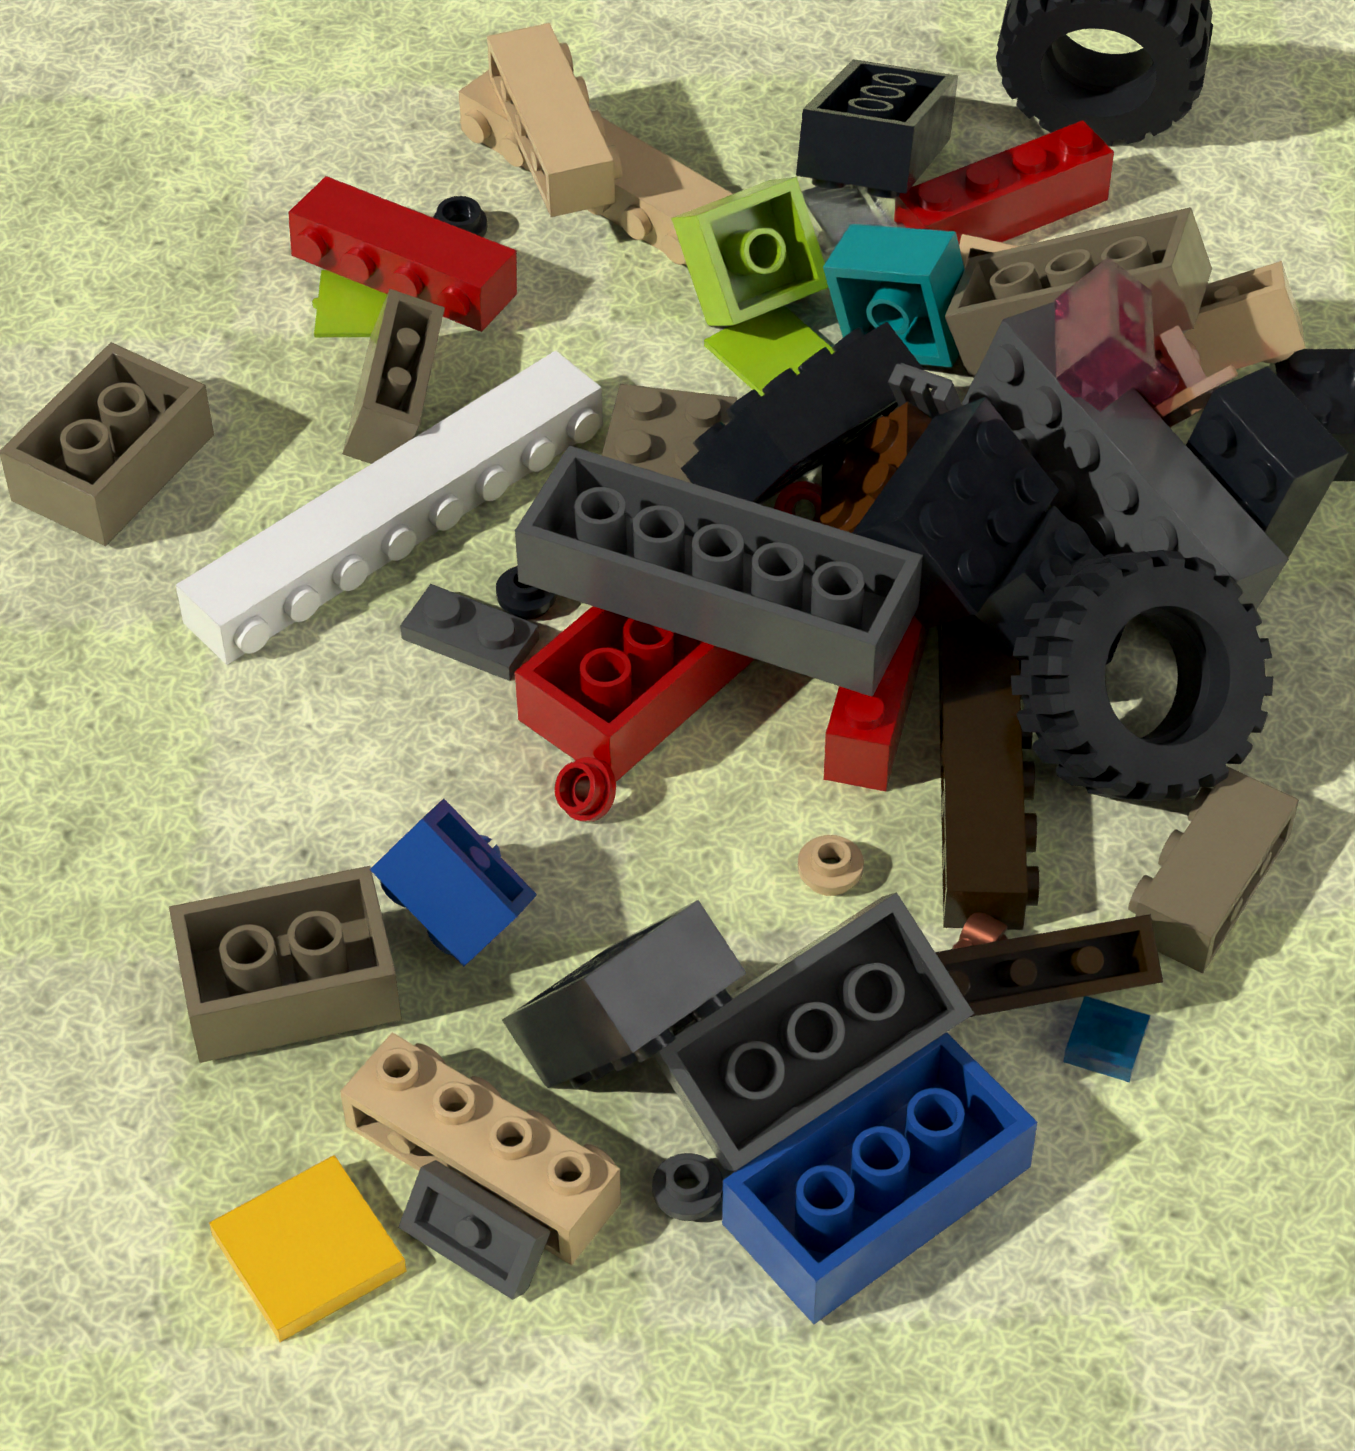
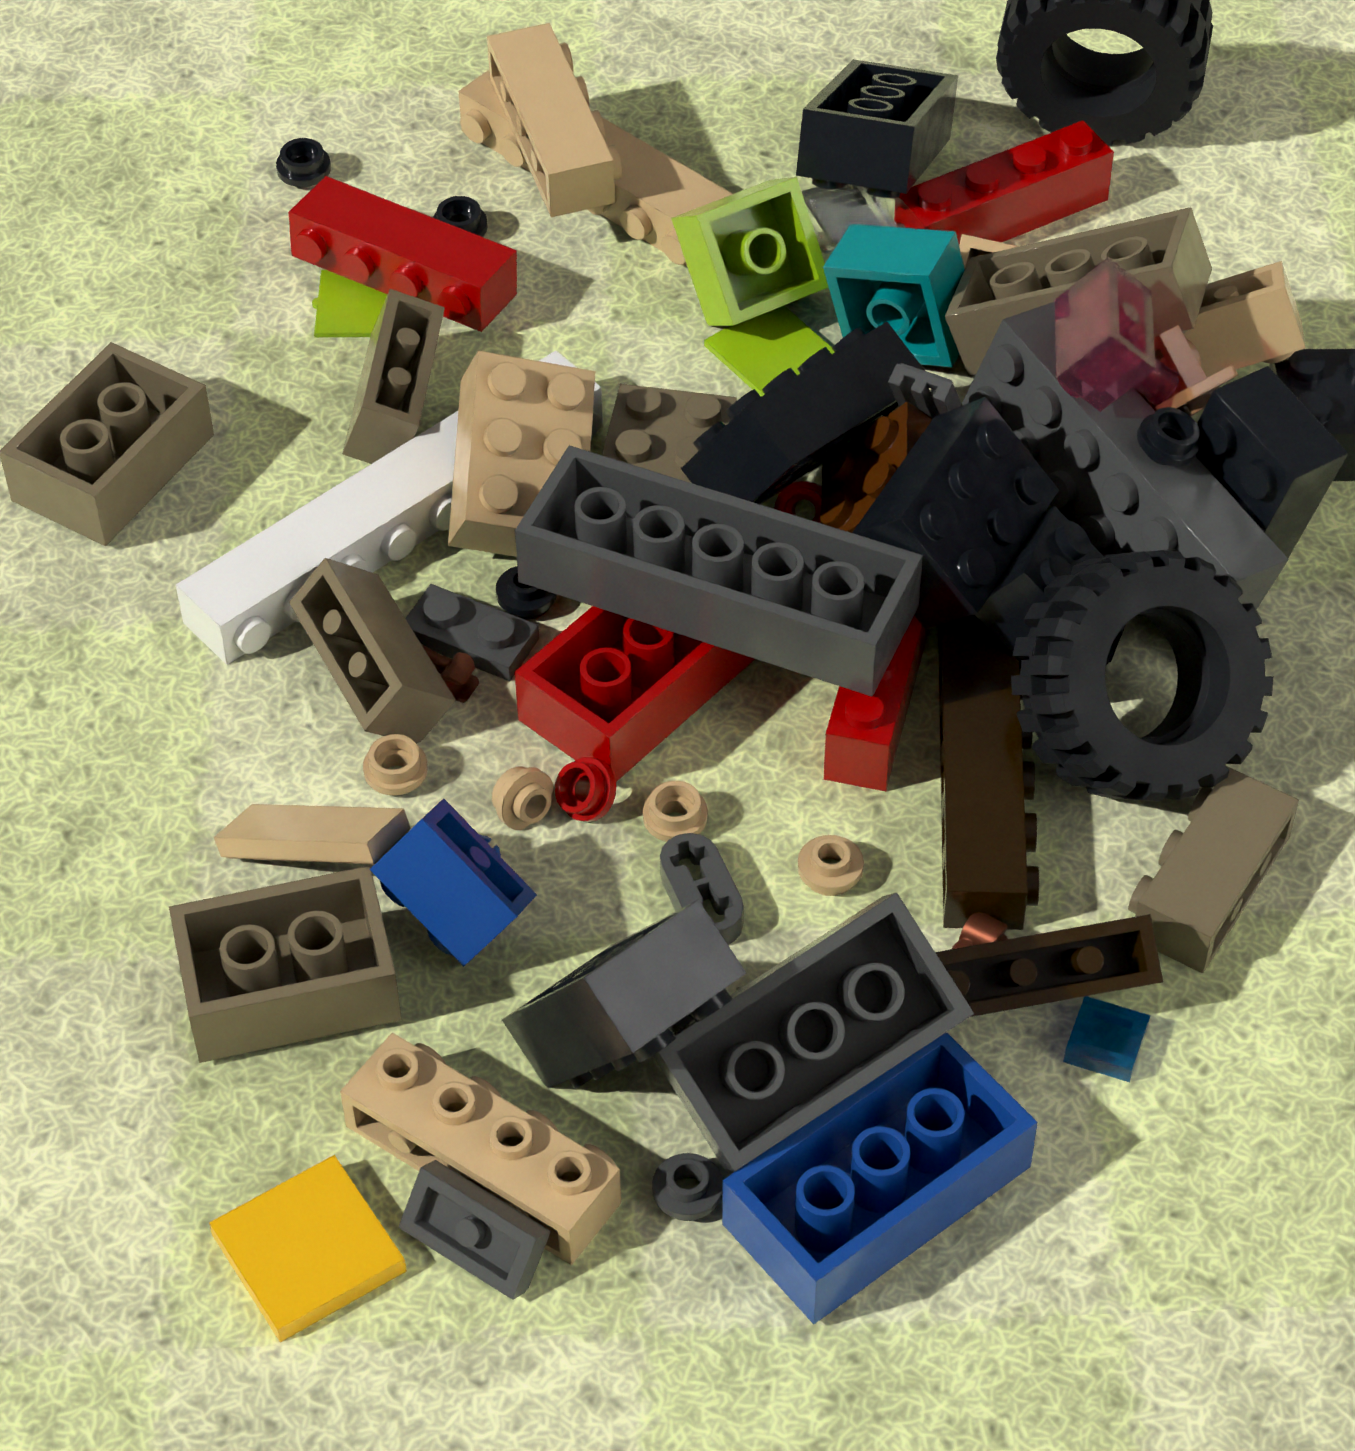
none -> tan tile [214,804,411,864]
none -> black plate [276,138,331,187]
none -> dark tan brick [289,558,456,744]
none -> tan plate [363,734,428,795]
none -> copper hand [421,644,479,703]
none -> tan brick [448,350,596,557]
none -> tan plate [492,766,554,830]
none -> tan plate [643,780,708,842]
none -> dark grey beam [660,833,744,945]
none -> black plate [1137,407,1200,467]

